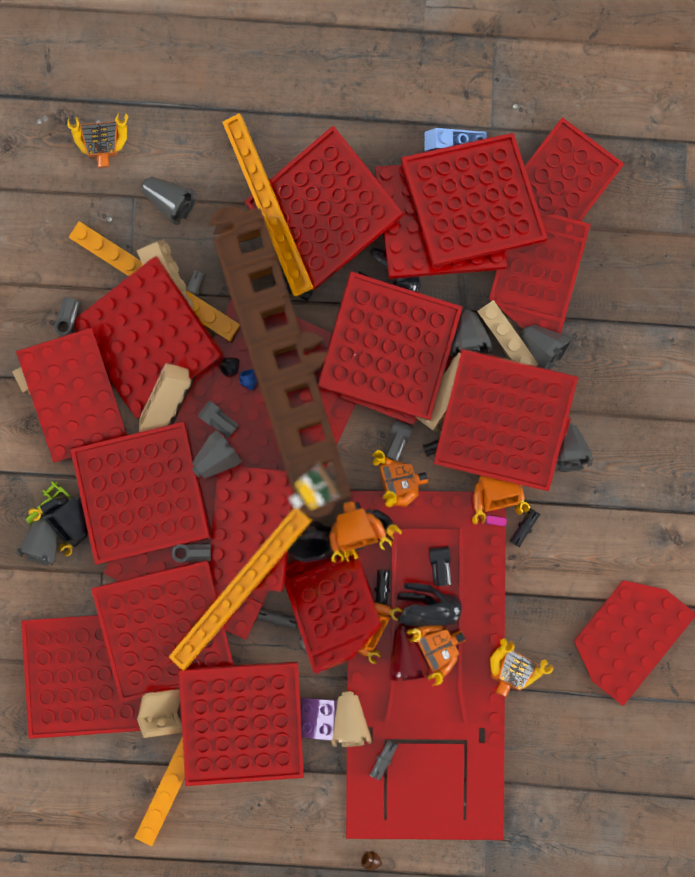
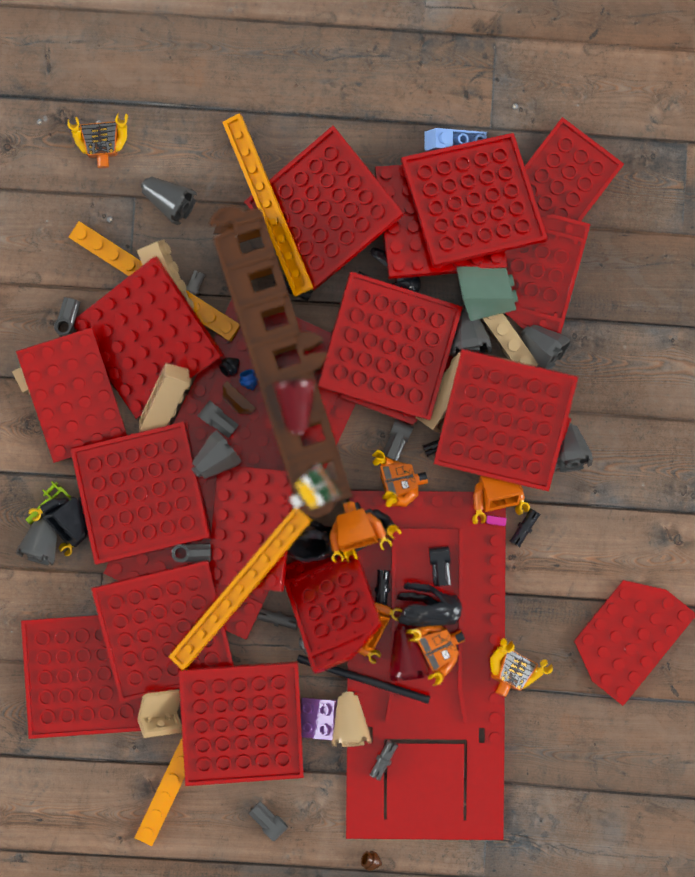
none -> reddish brown slope [222,381,256,415]
none -> dark grey piece [248,801,288,842]
none -> dark red cone [274,379,315,435]
none -> black piece [297,655,430,704]
none -> sand green slope [457,267,518,321]

